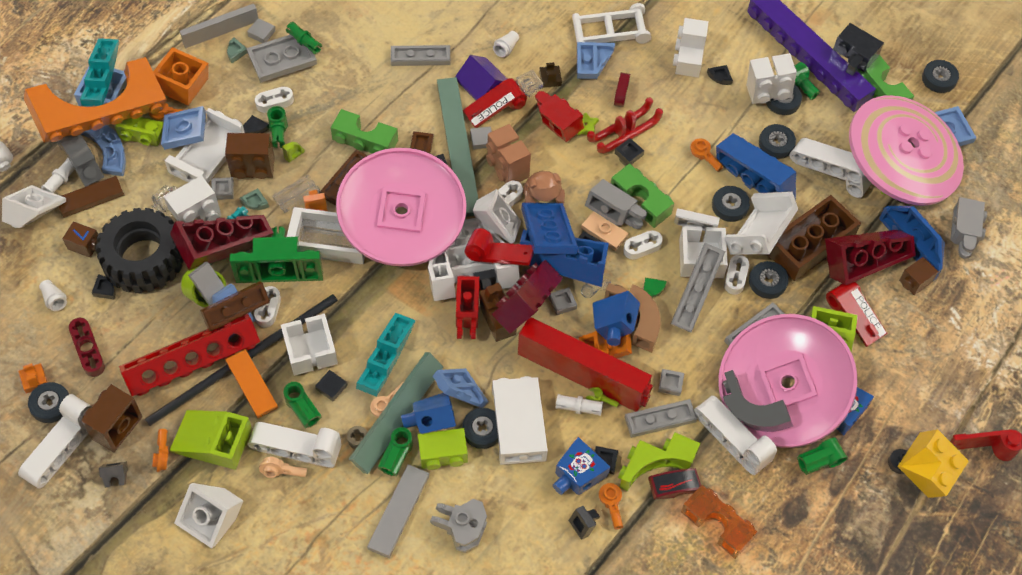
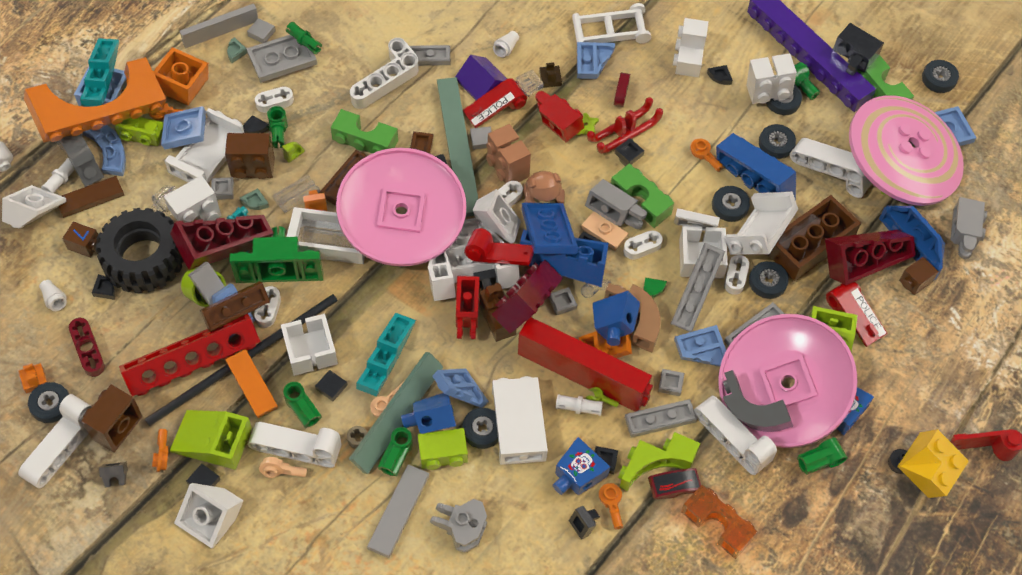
none -> black tile [186,464,221,486]
none -> white beam [350,38,419,109]
none -> medium blue wing [674,325,726,366]

